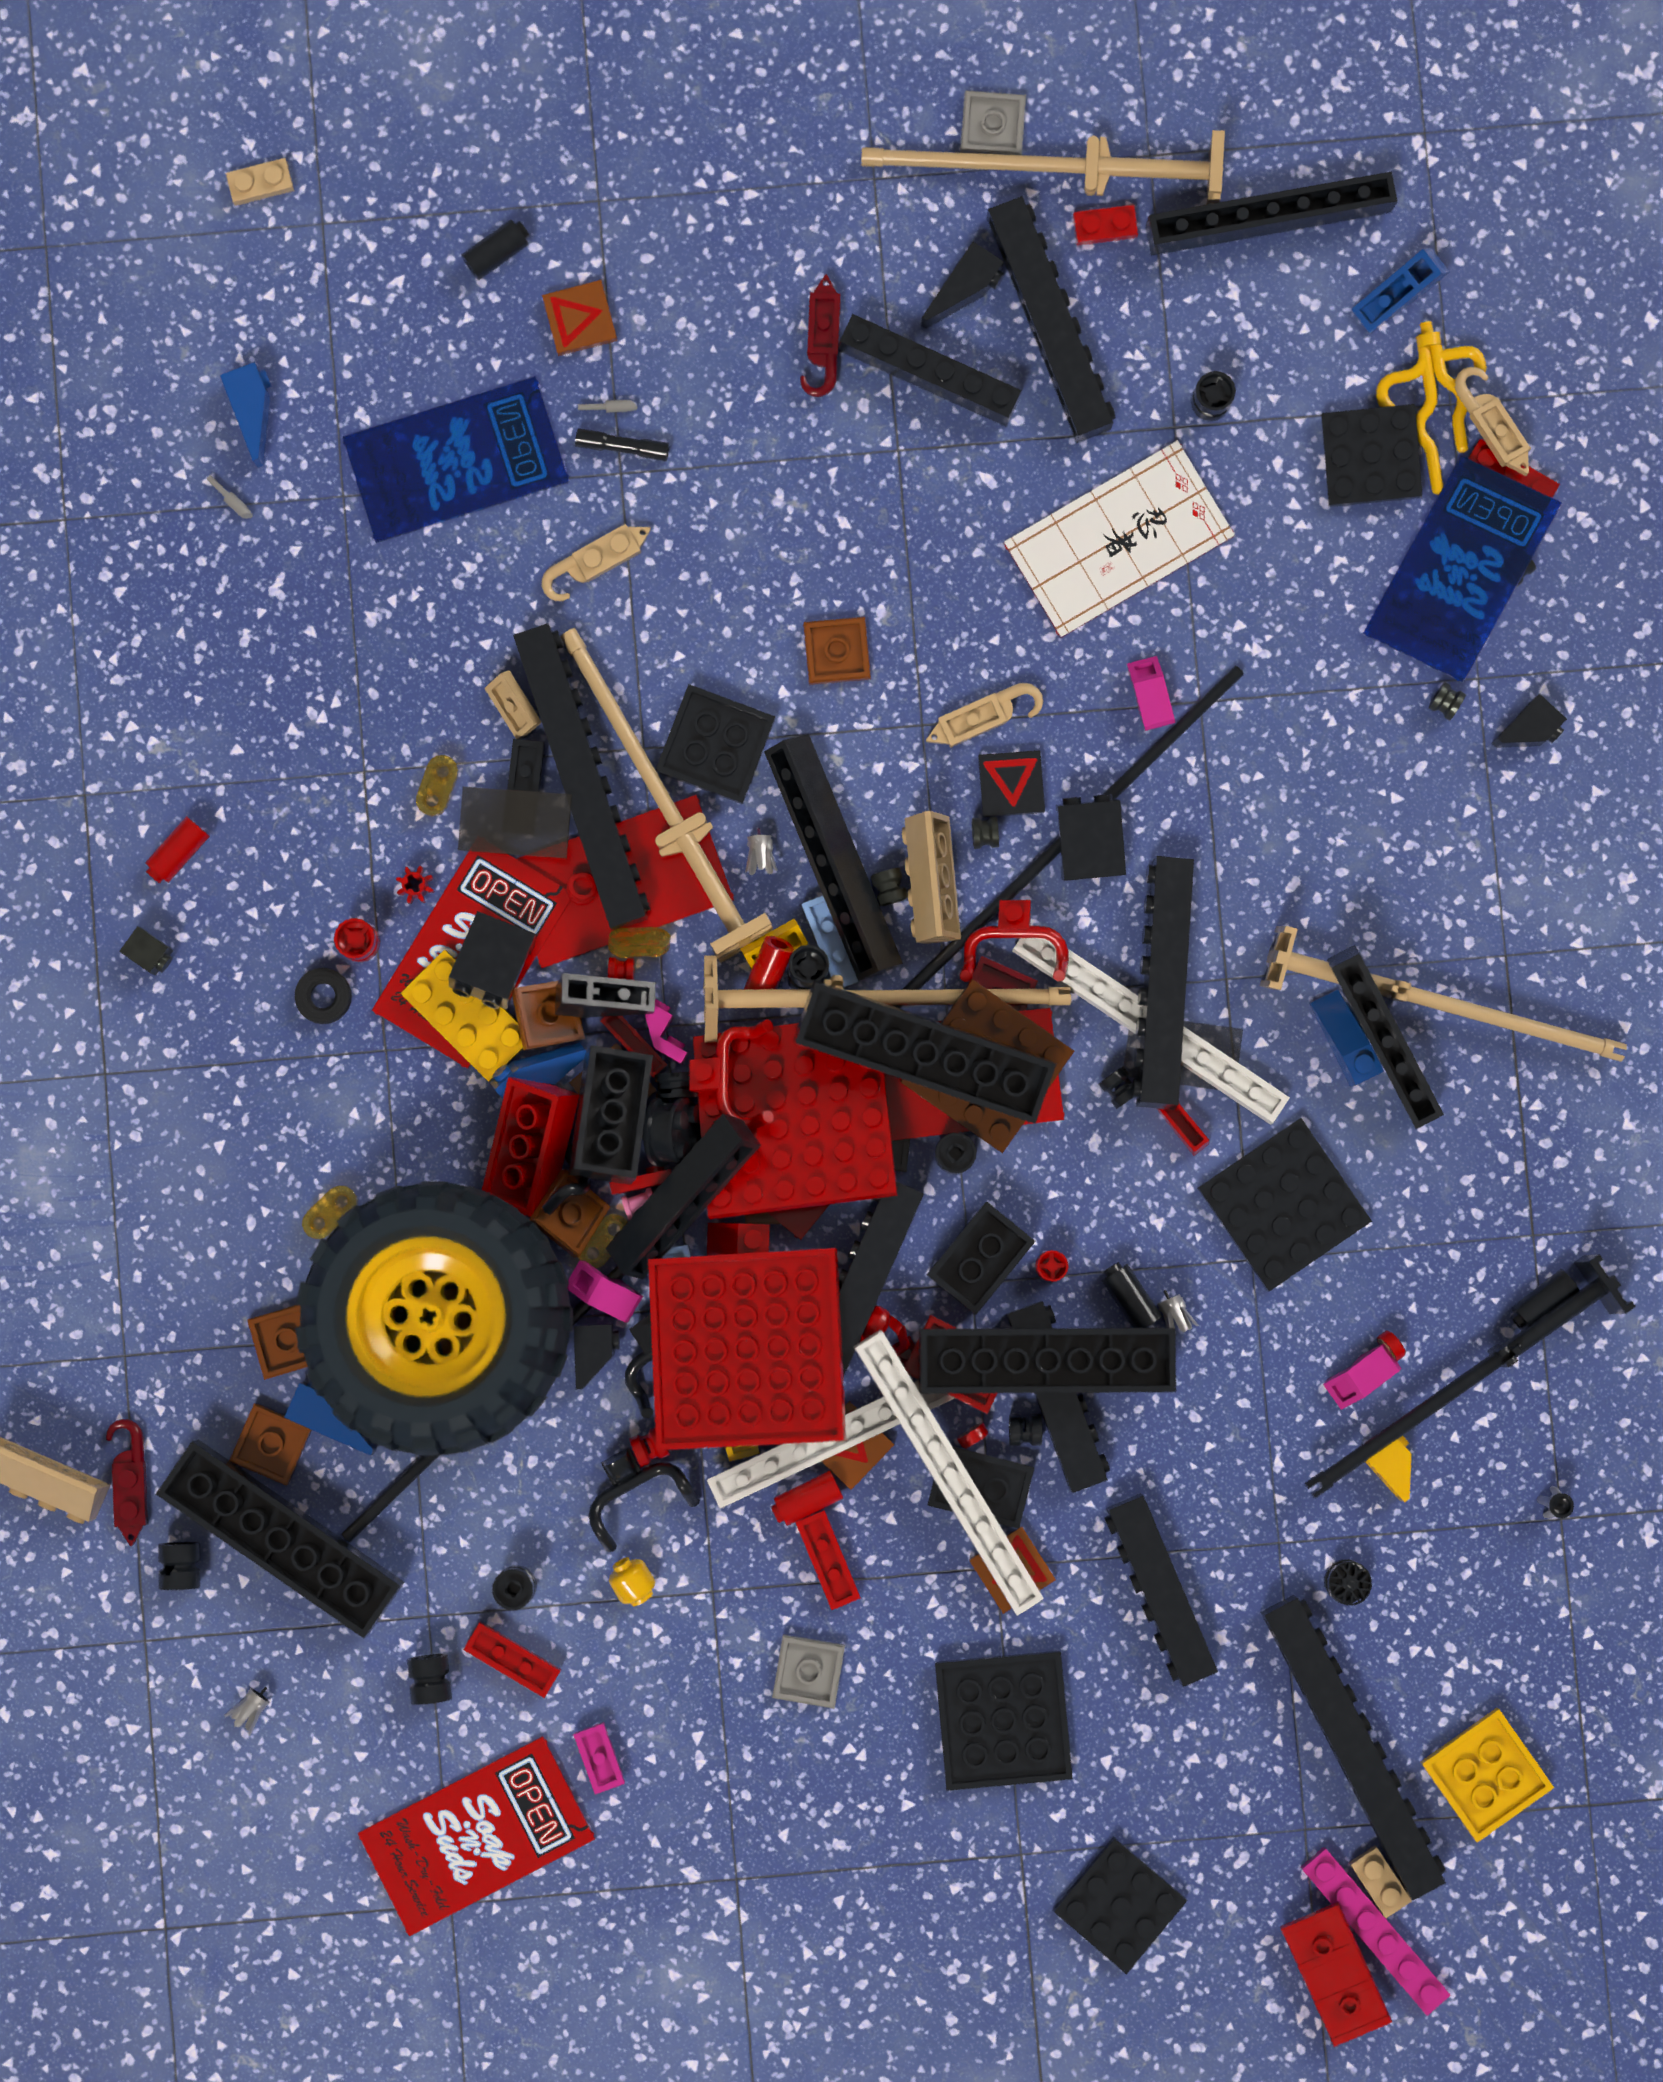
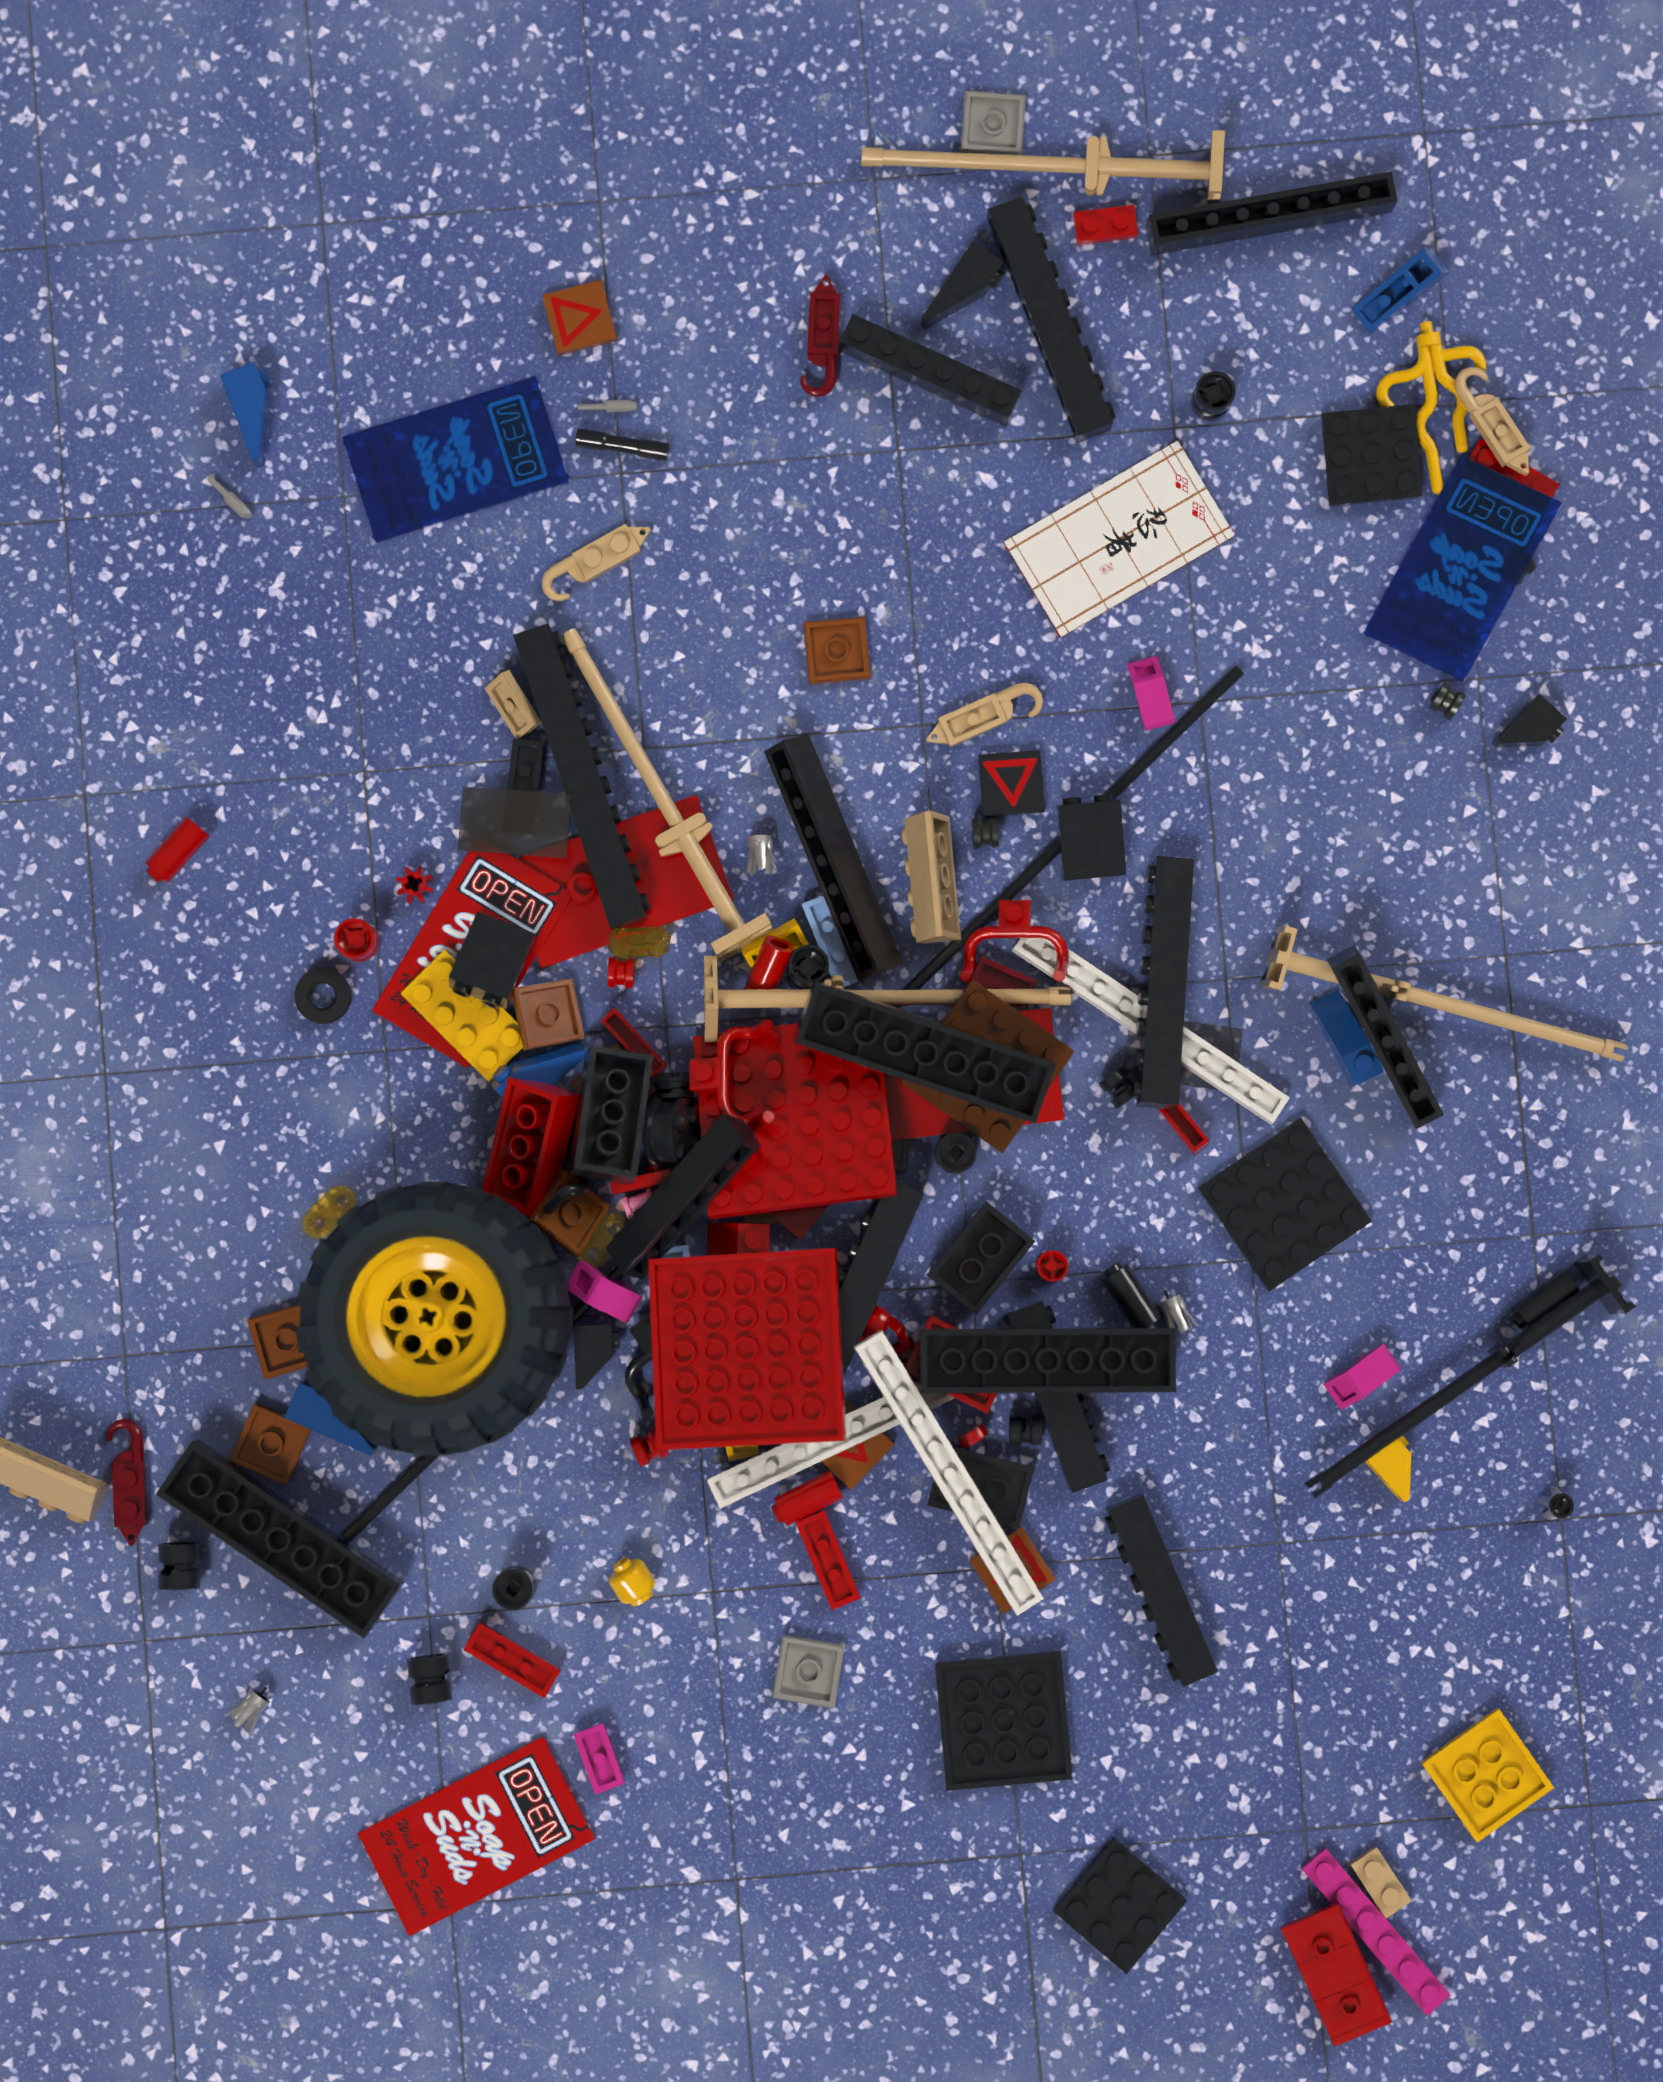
pearl dark grey brick [119,926,174,976] -> none
tan plate [226,158,294,206] -> none
clear yellow plate [416,755,459,817] -> none
black brick [461,219,530,281] -> none
black slope [555,973,655,1018] -> none
black piece [588,1447,700,1552] -> none
dark pink slope [645,999,688,1065] -> none
black plate [656,684,776,805] -> none
pearl dark grey wheel [871,868,908,907] -> none
black brick [1260,1595,1446,1901] -> none
black wheel [1324,1559,1372,1606] -> none
red tile [1377,1330,1406,1361] -> none

